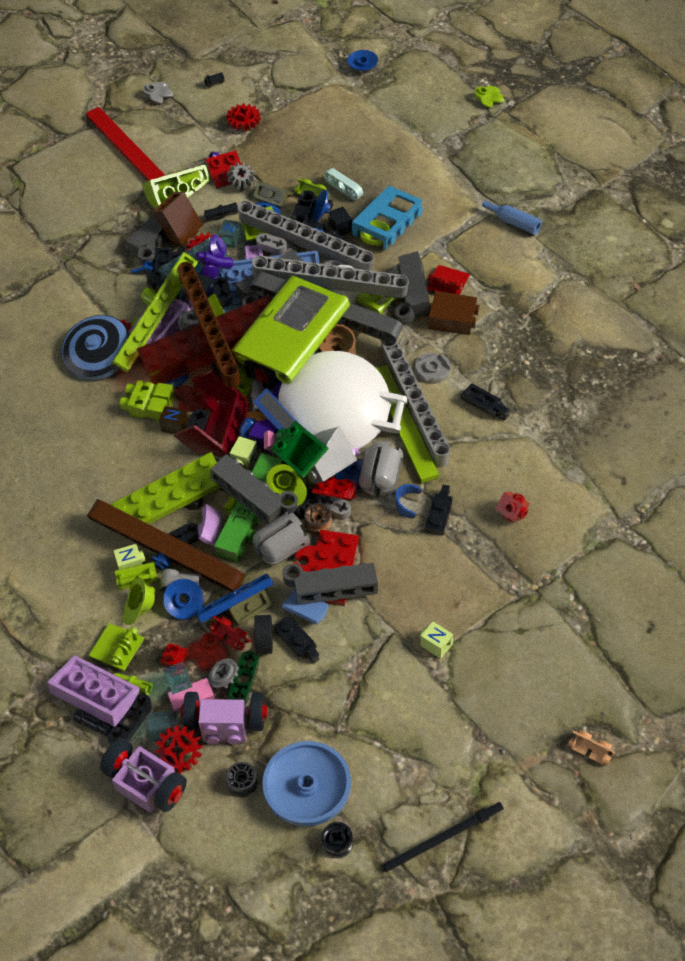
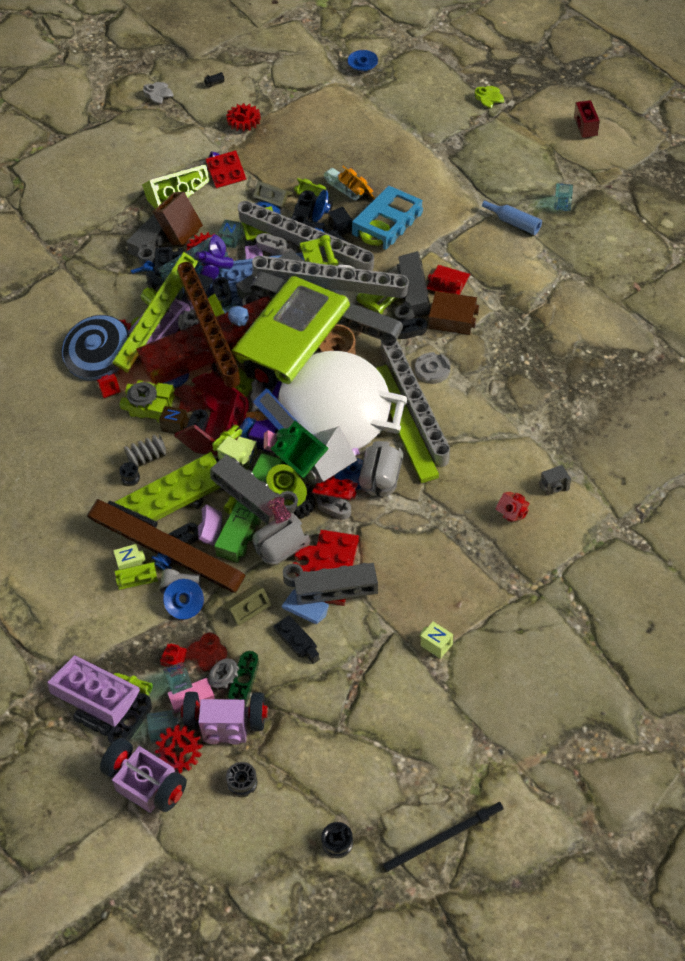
red tile [86,107,165,181] -> none
lime hinge [88,623,145,671] -> none
lime piece [122,577,155,625] -> none
blue tile [196,574,273,623] -> none
black pin [204,202,238,221] -> none
red hinge [209,616,251,651] -> none
light grey gear [227,162,255,190] -> none
black tyre [254,615,273,654] -> none
medium blue dish [263,741,351,827] -> none
medium nougat wheel [304,503,332,534] -> none
blue helmet [396,484,422,518] -> none
black hinge [425,484,453,536] -> none
black hinge [460,383,510,420] -> none
light nougat hinge [568,730,615,765] -> none
none -> red tile [97,374,121,398]
none -> black bar [108,501,158,528]
none -> black wheel [119,462,140,486]
none -> light grey piece [124,434,166,466]
none -> dark grey gear [127,382,157,408]
none -> lime axle [212,425,242,451]
none -> yellowish green brick [217,436,249,466]
none -> medium blue piece [228,306,249,327]
none -> clear pink bush [267,497,291,523]
none -> lime plate [300,235,338,266]
none -> light orange hinge [338,165,375,200]
none -> black beam [398,317,427,339]
none -> dark grey brick [539,465,571,495]
none -> clear light blue brick [554,183,573,211]
none -> dark red brick [574,100,600,138]

